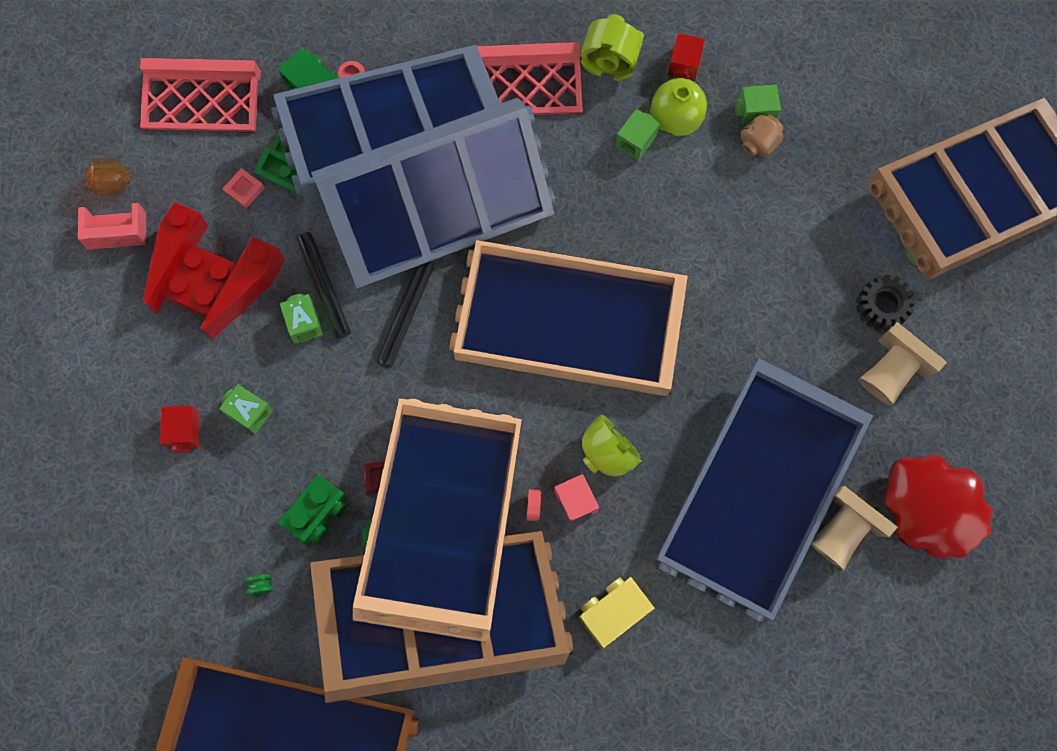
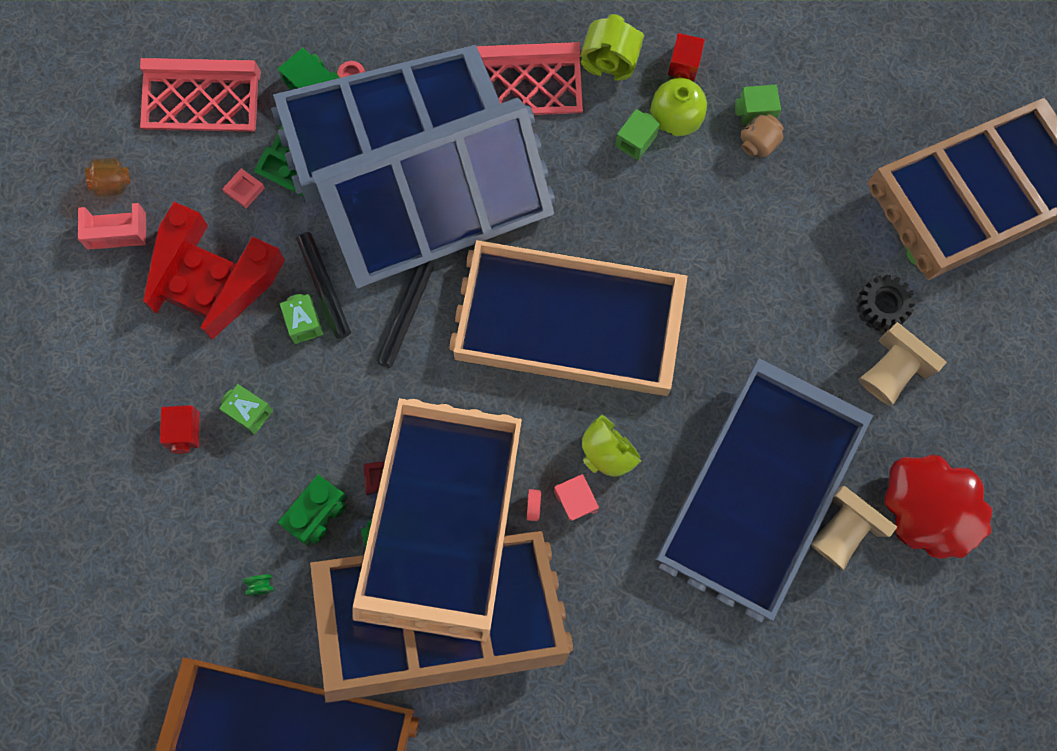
light yellow brick [578,577,655,649] -> none

